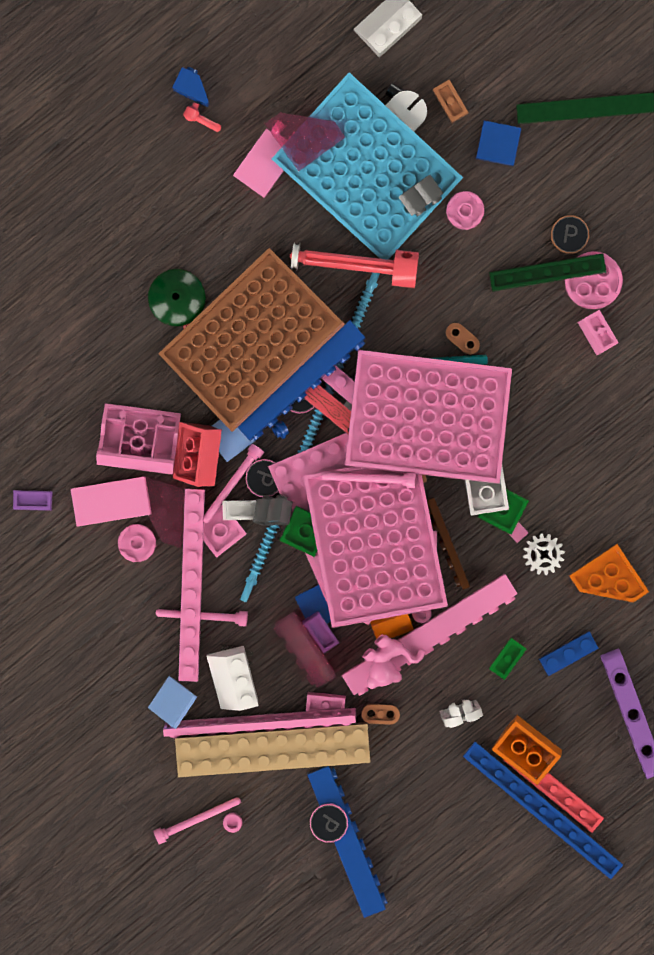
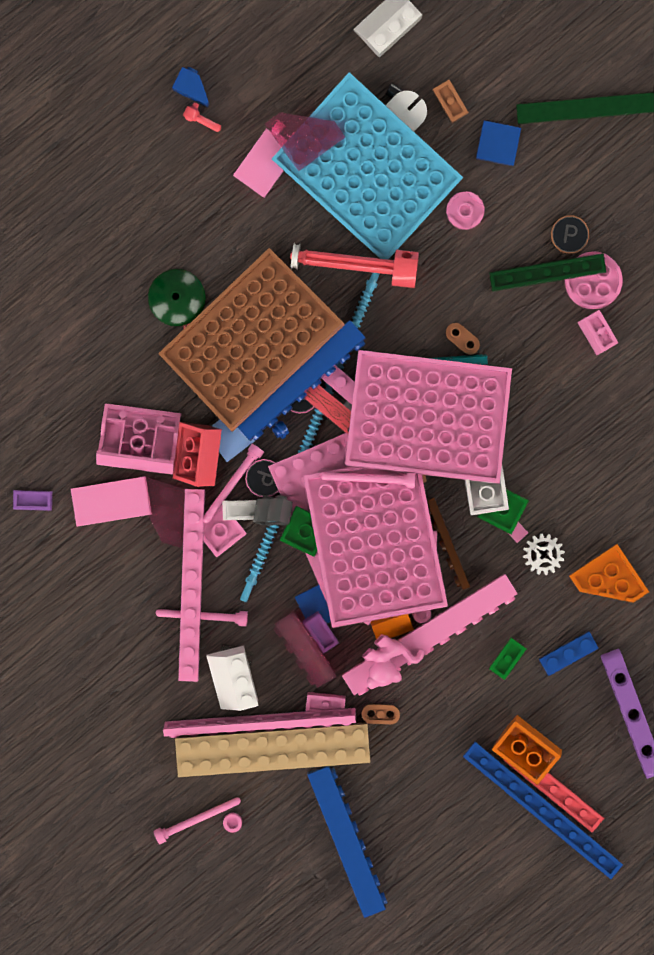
bright pink tile [118,524,156,562] -> none
light blue tile [148,676,197,729] -> none
black tile [310,803,348,842] -> none
dark grey brick [399,174,443,217] -> none
white plate [440,700,483,728] -> none

